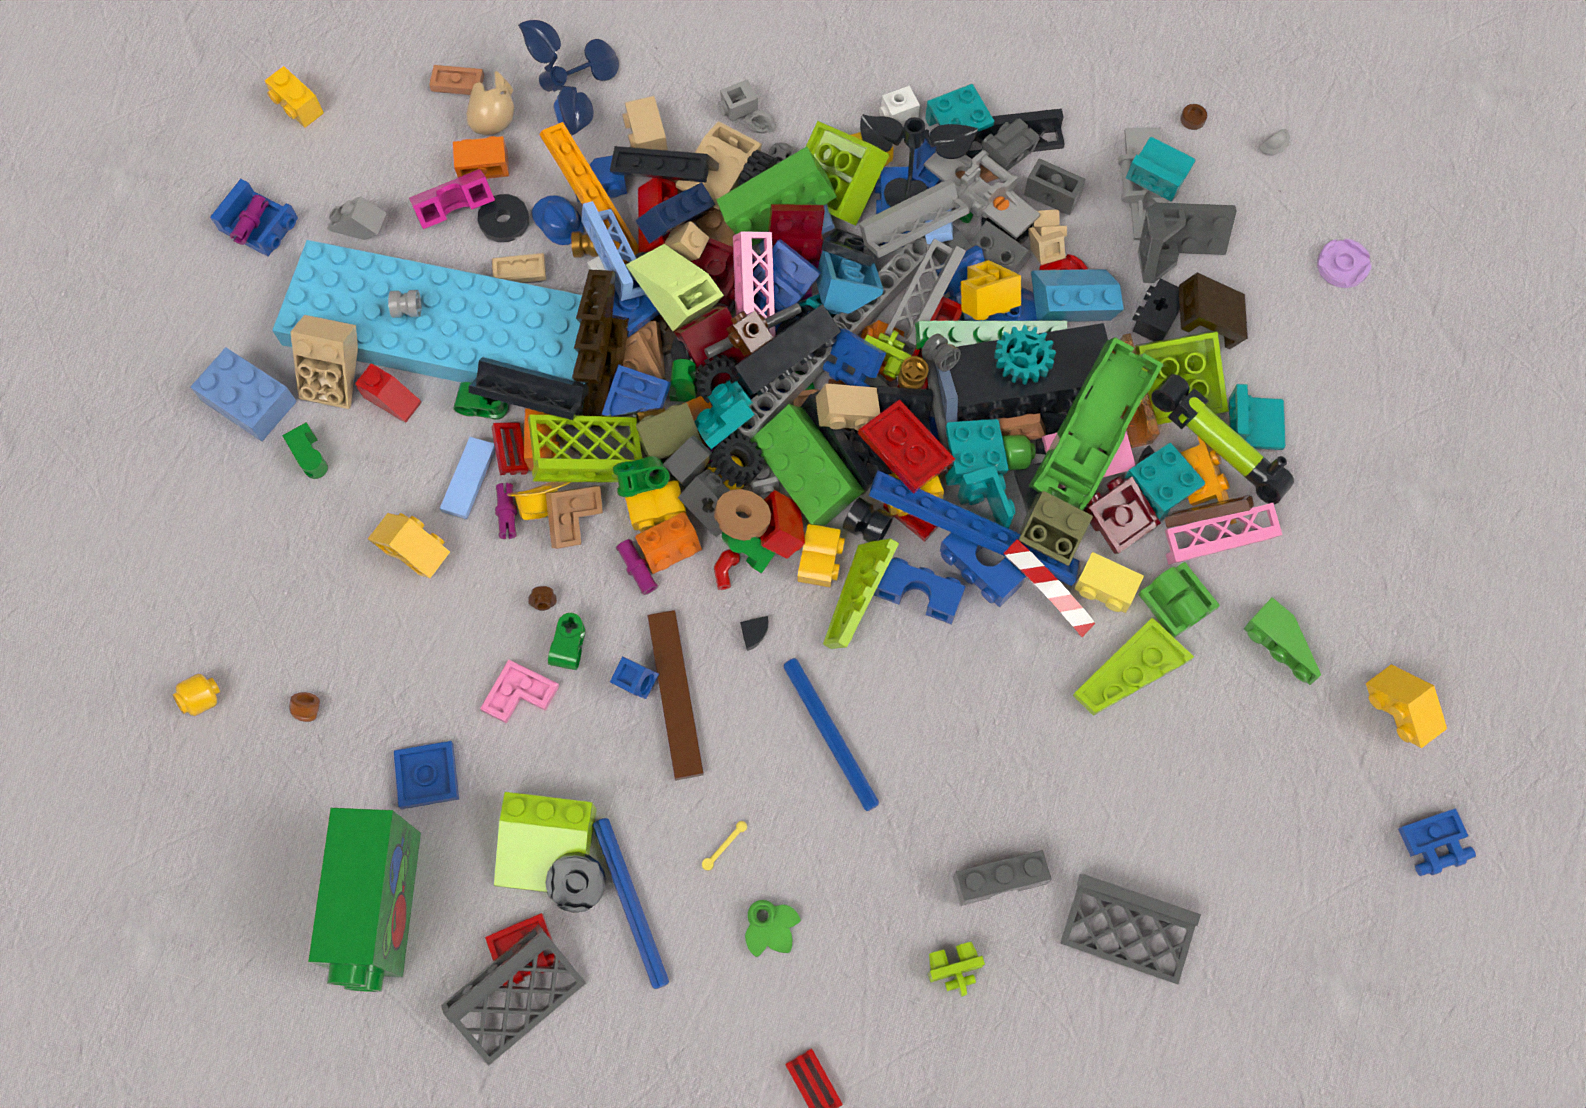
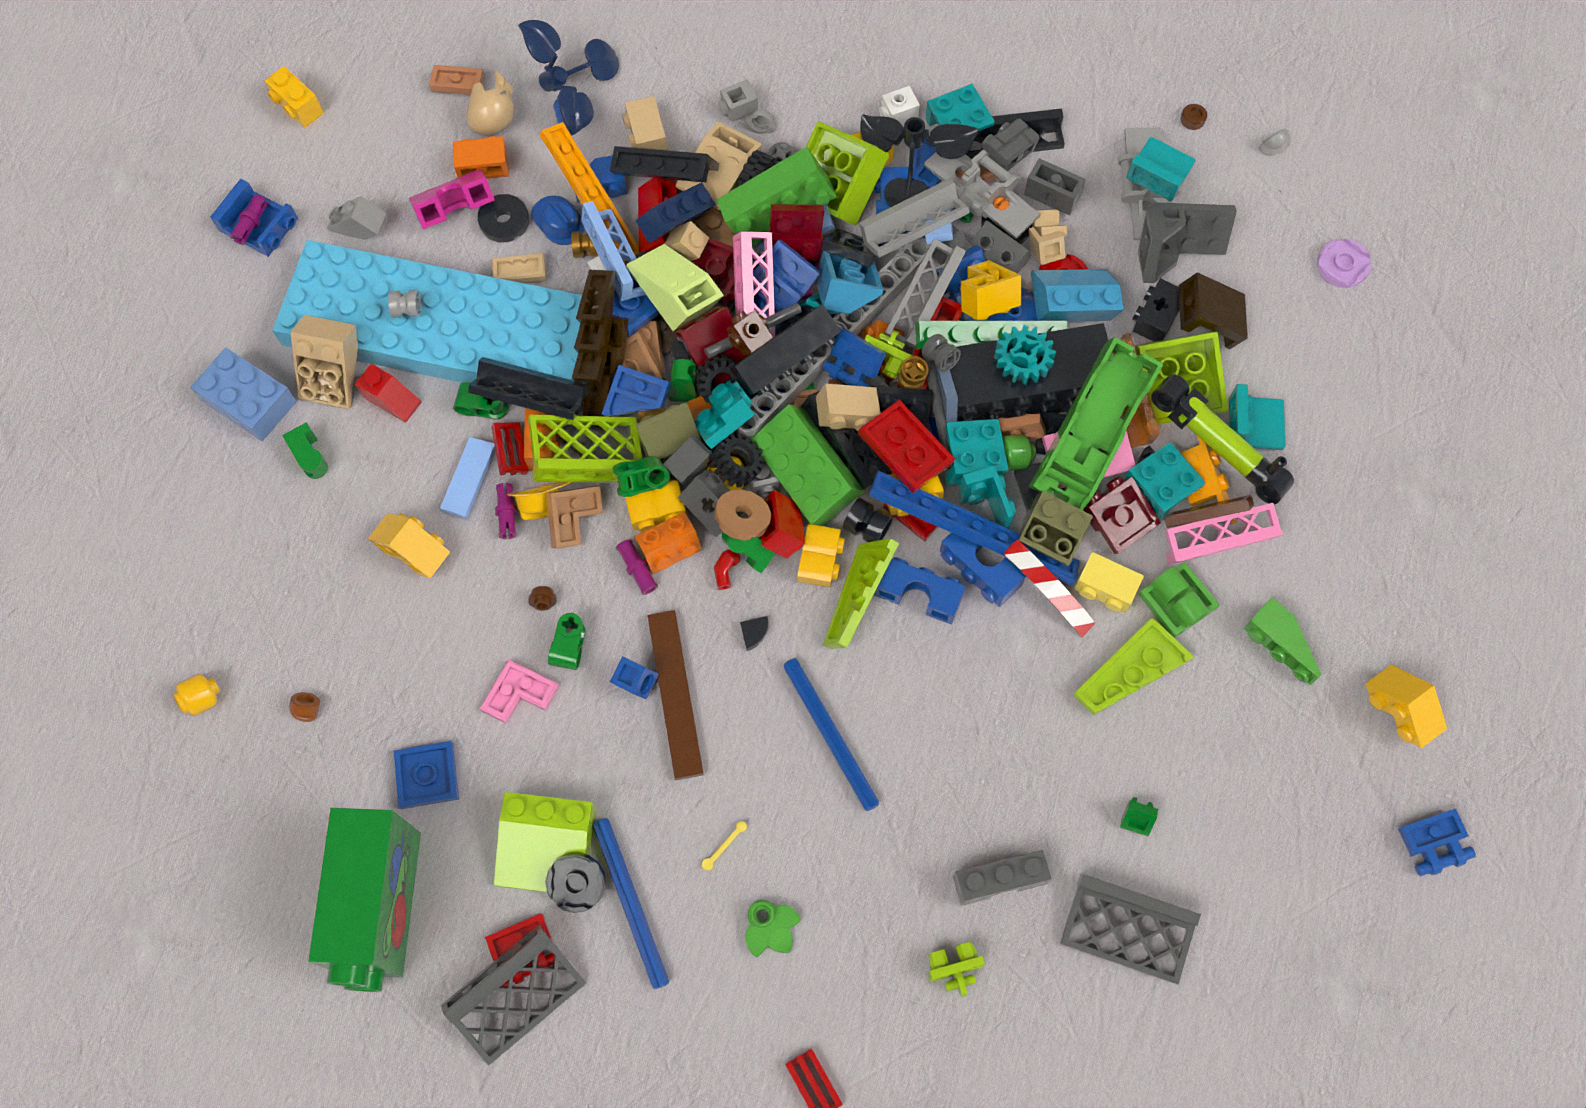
none -> green tile [1120,797,1158,837]

